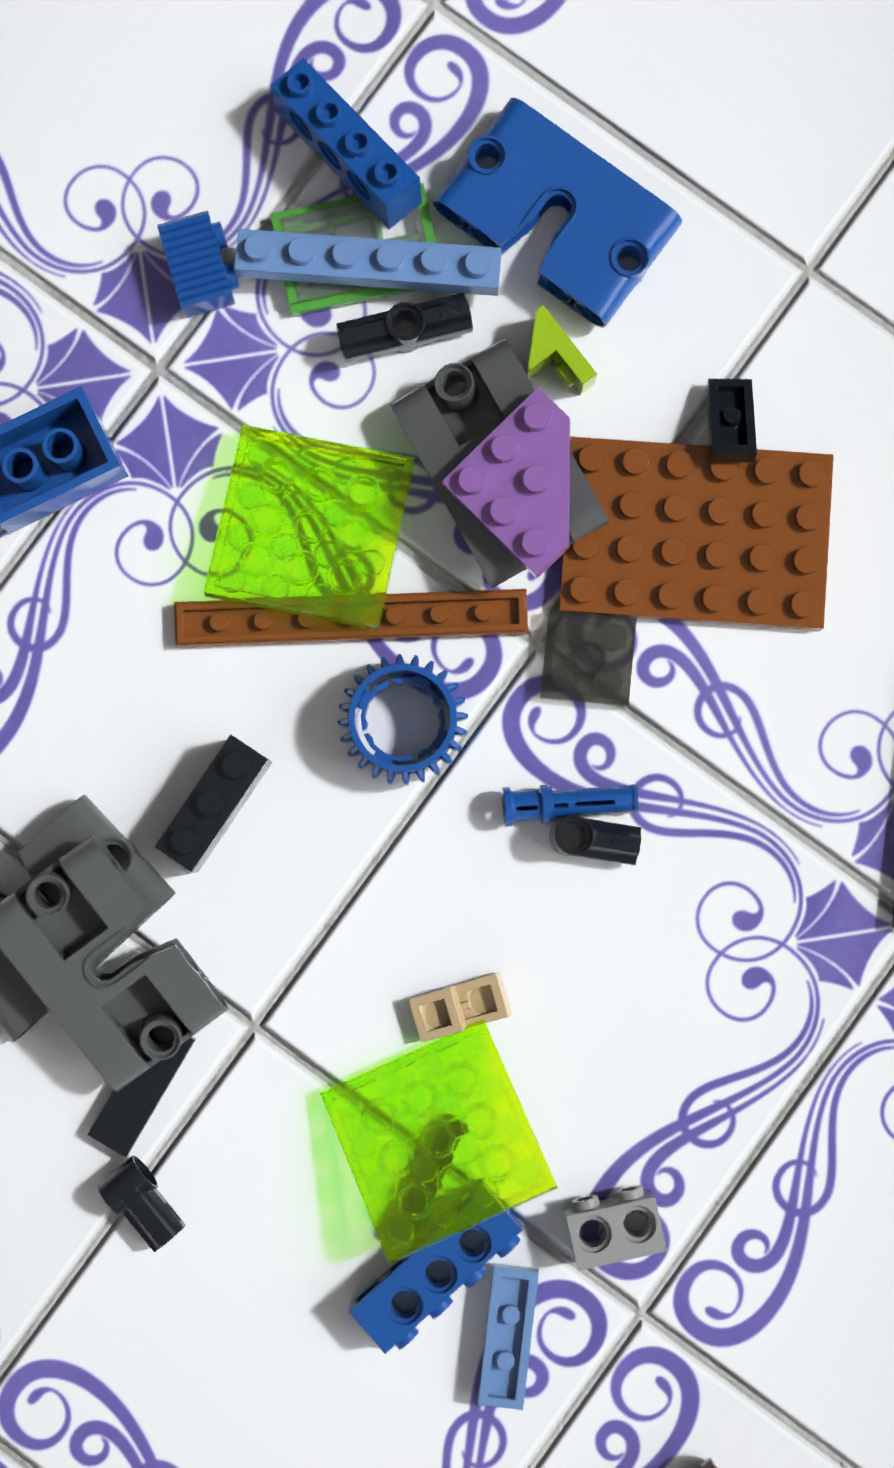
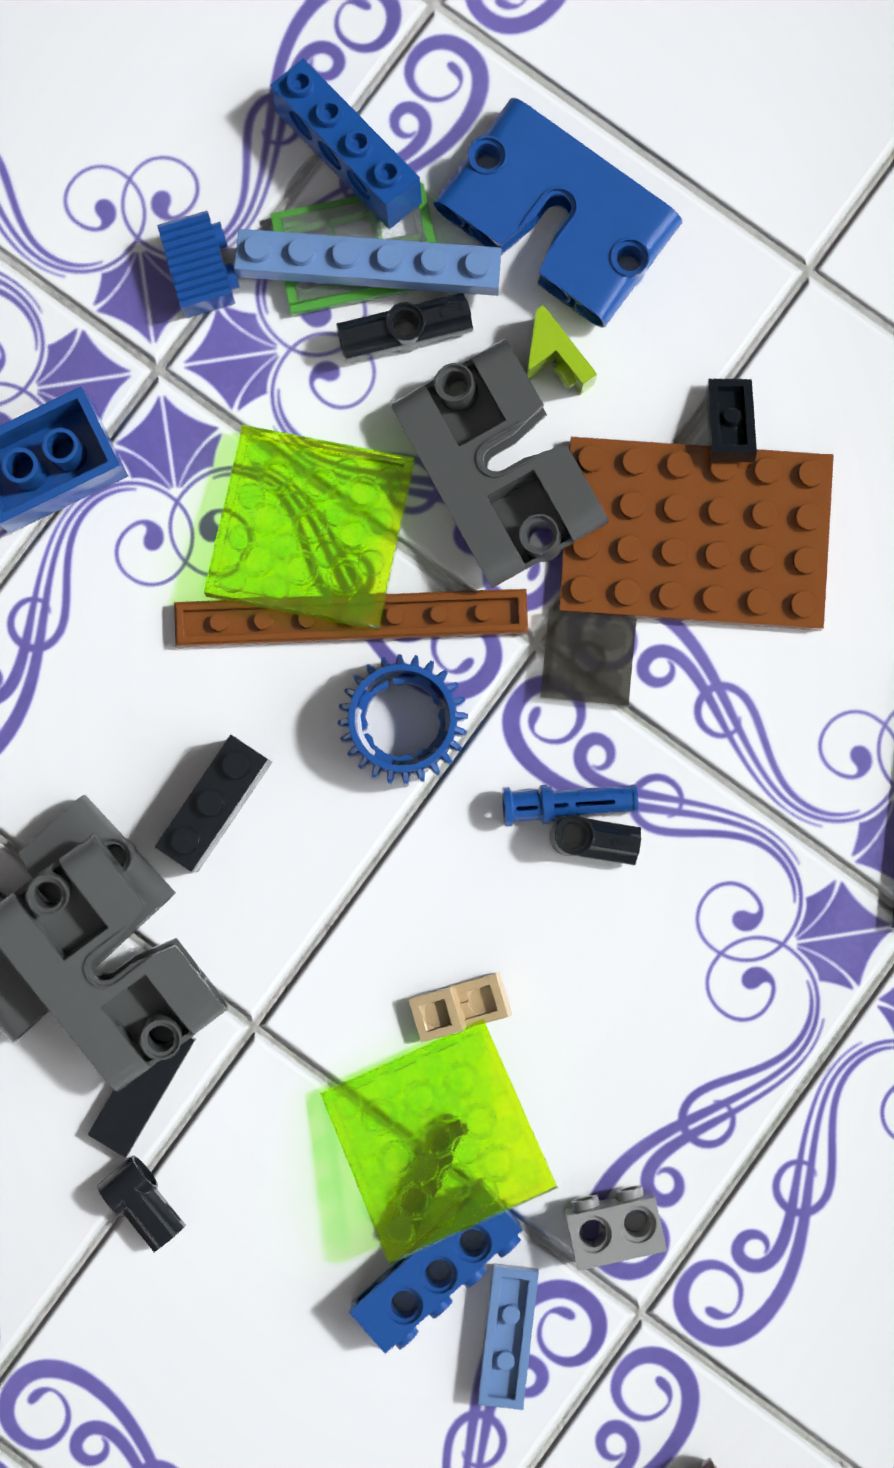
medium lavender plate [441,387,571,579] -> none

